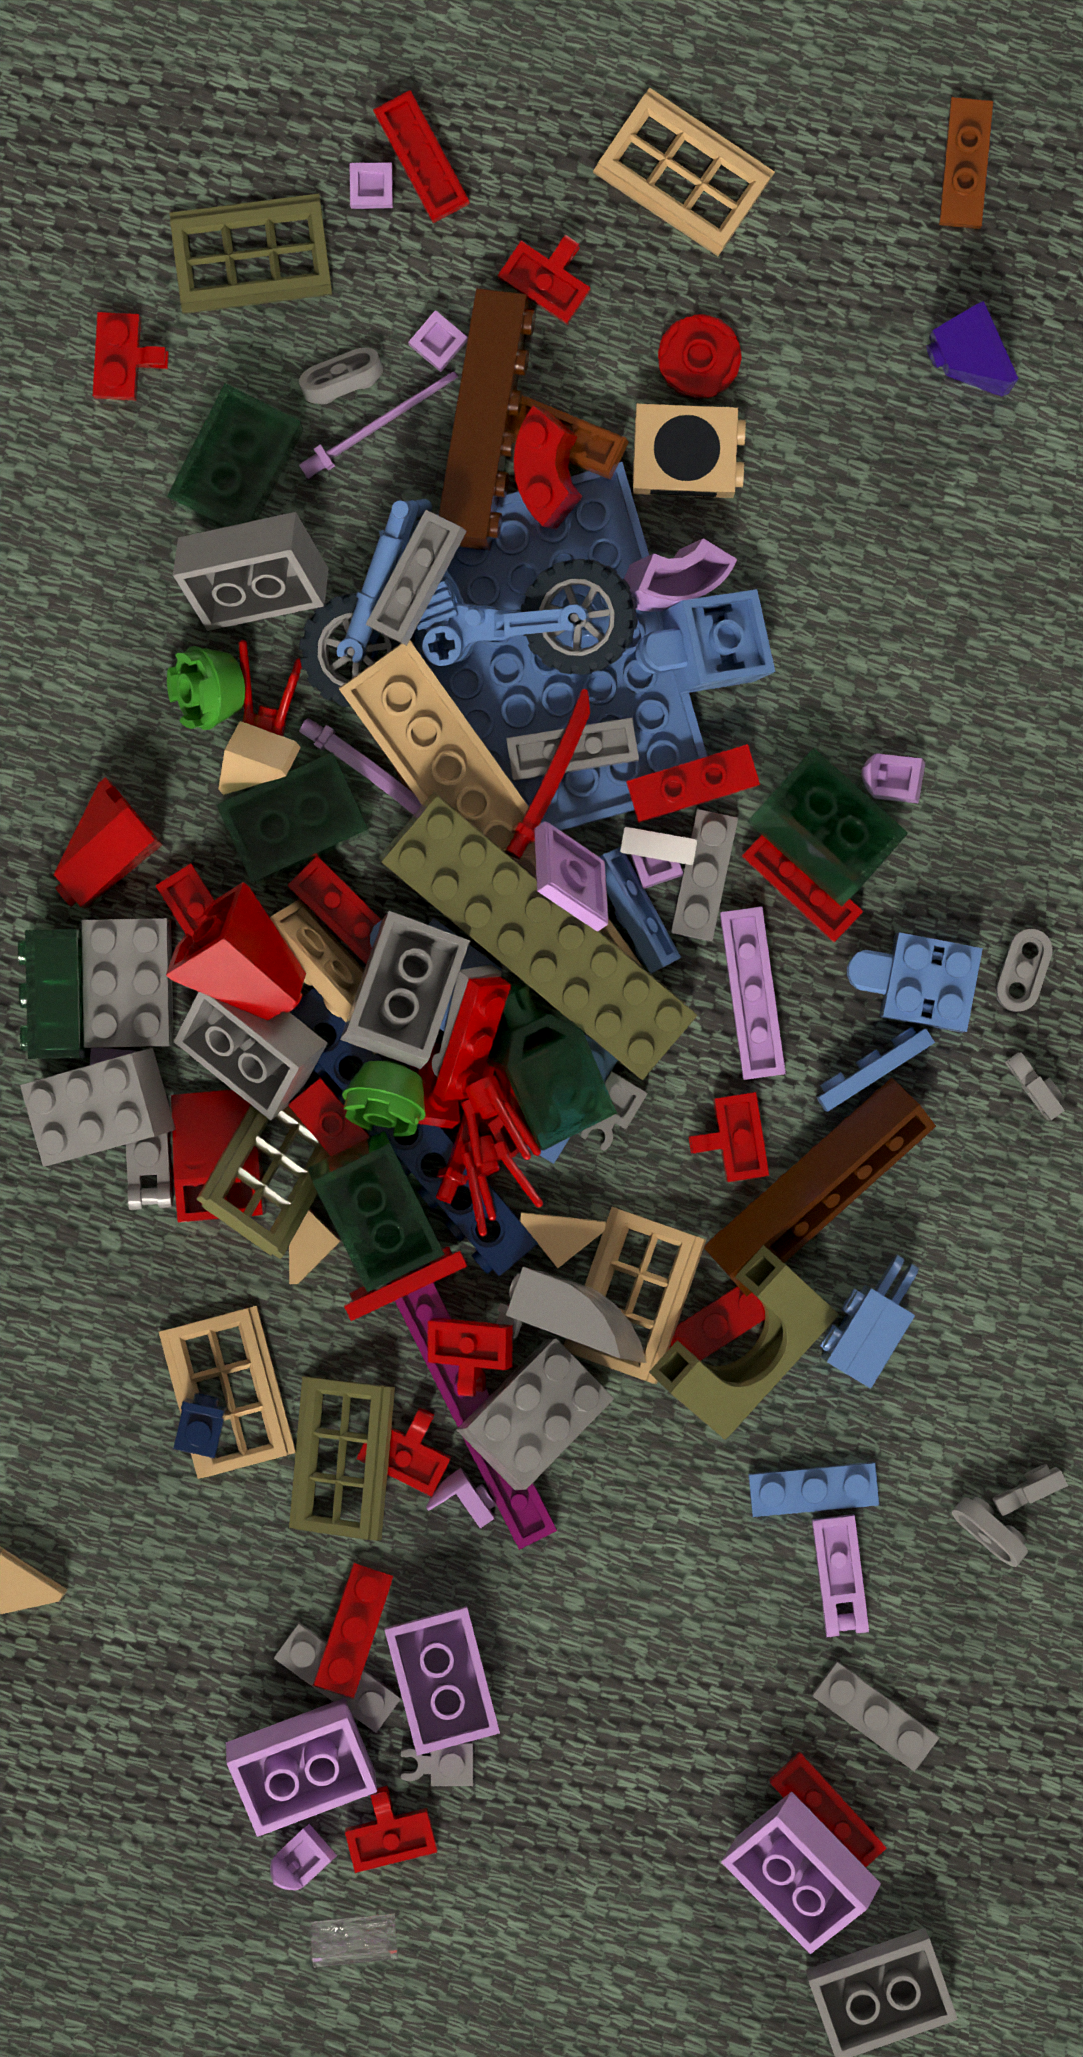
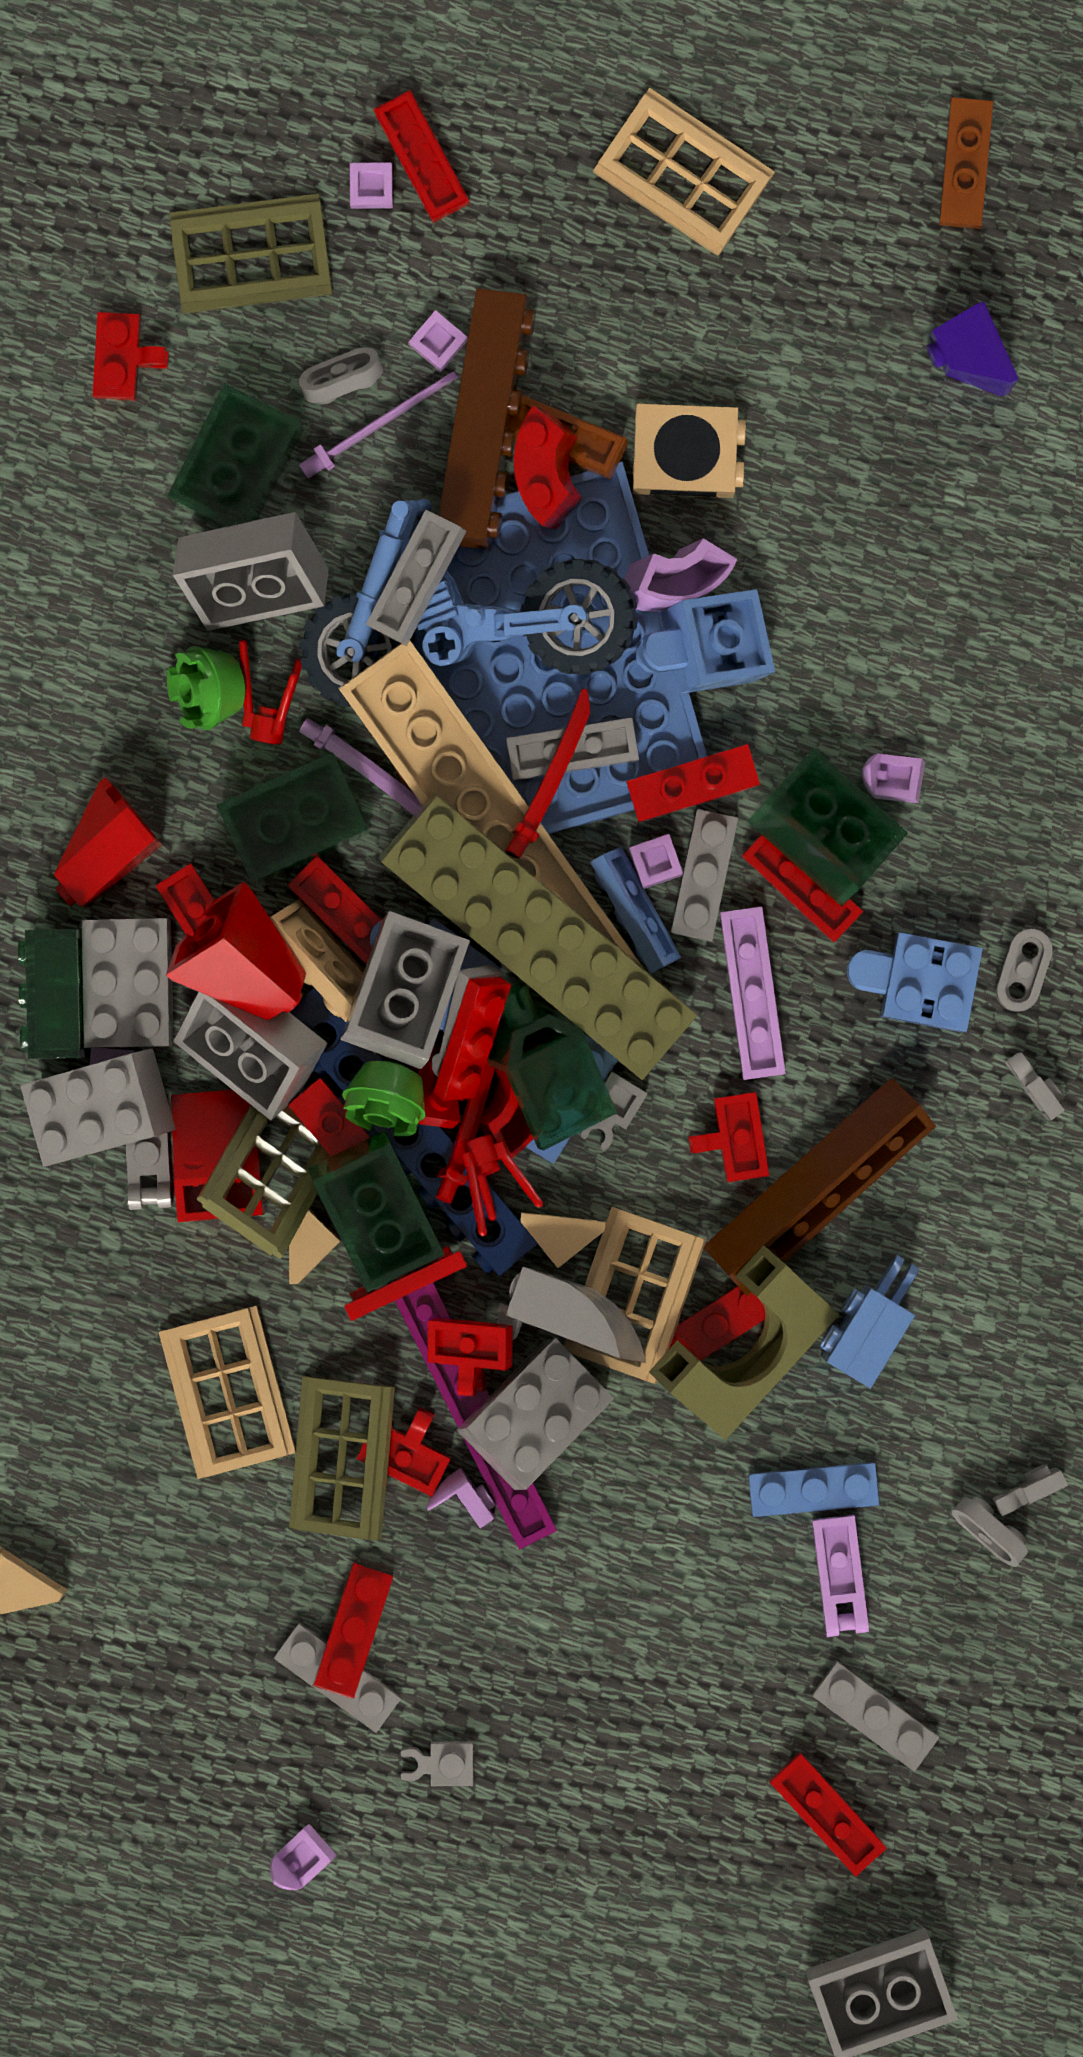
dark blue bracket [173,1393,227,1459] -> none
tan slope [218,721,301,795] -> none
lavender brick [226,1698,377,1837] -> none
clear plate [311,1913,398,1968] -> none
red plate [345,1785,438,1873] -> none
lavender brick [385,1606,500,1756] -> none
red plant [461,1076,541,1167] -> none
red plate [497,235,591,325] -> none
lavender tile [534,821,608,932] -> none
white sticker [620,827,697,865] -> none
red tile [658,314,742,399] -> none
lavender brick [721,1791,881,1954] -> none
medium blue plate [816,1026,935,1112] -> none

